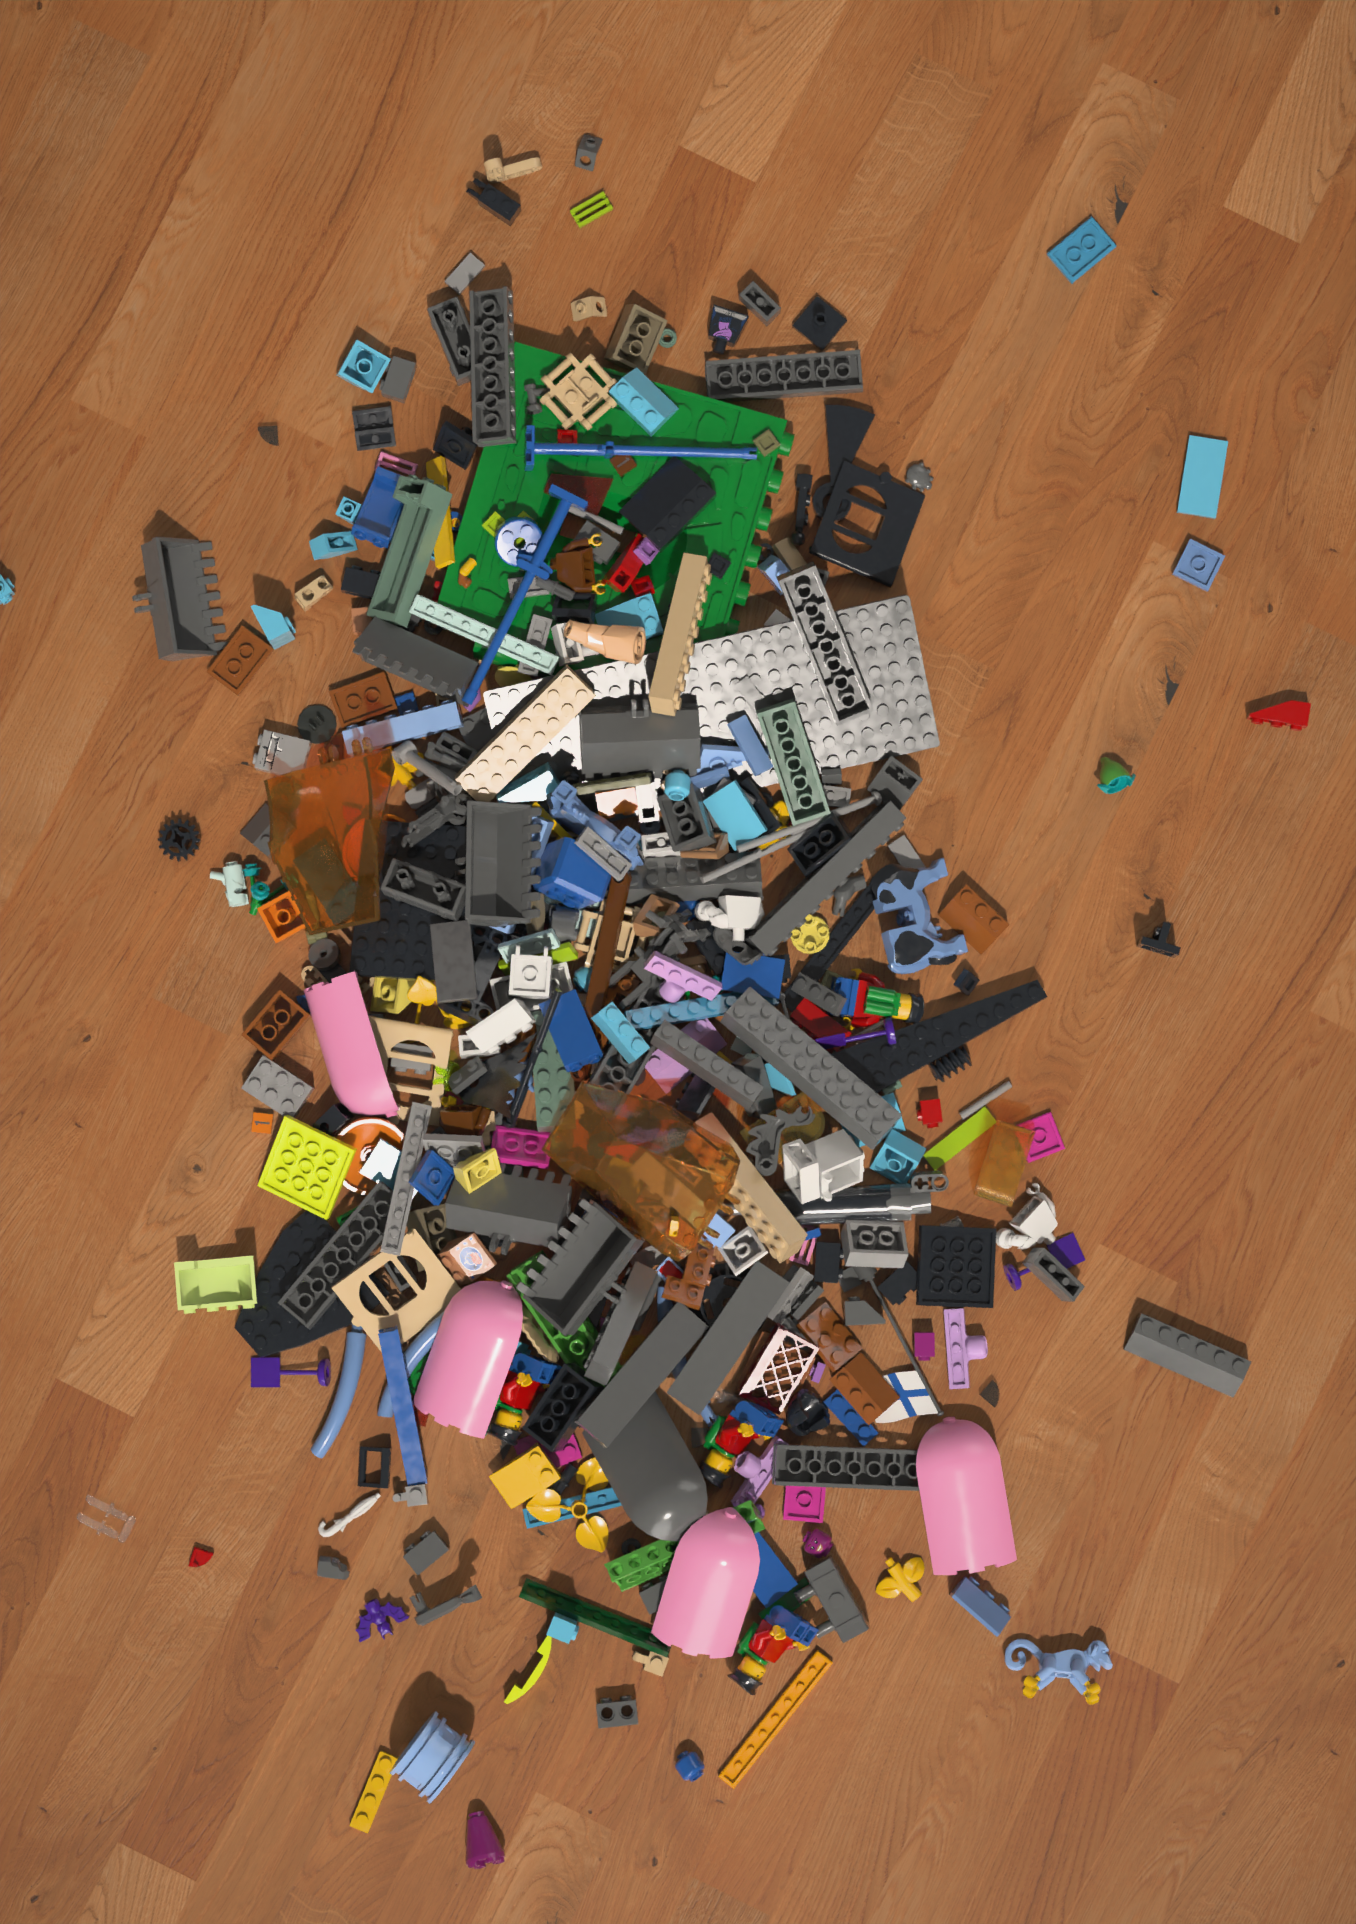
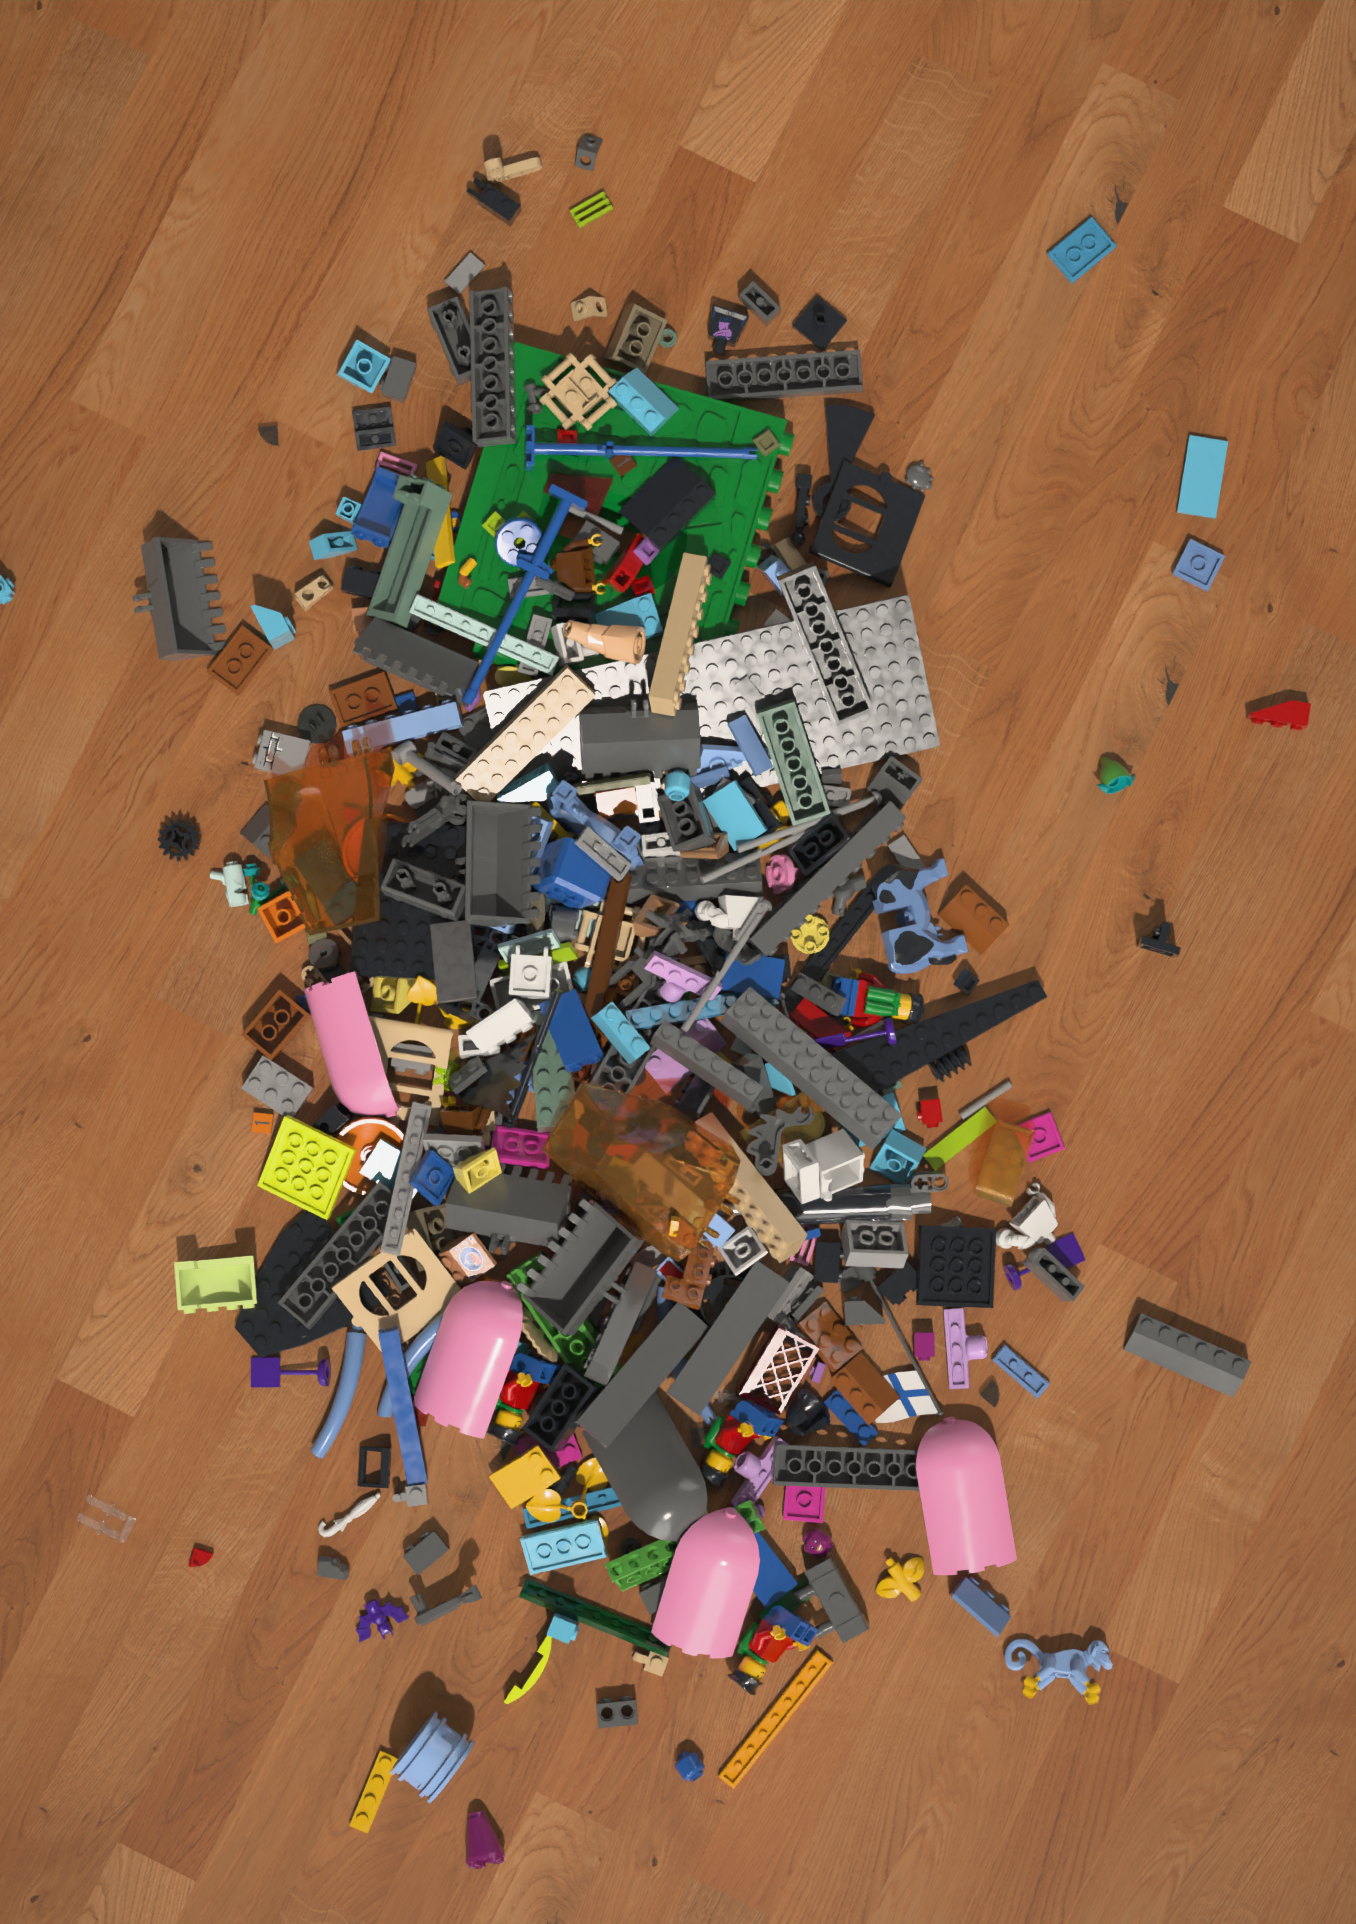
none -> medium azure tile [520,1518,608,1575]
none -> light grey bar [680,900,772,1032]
none -> bright pink tile [766,855,804,894]
none -> medium blue tile [992,1345,1050,1399]

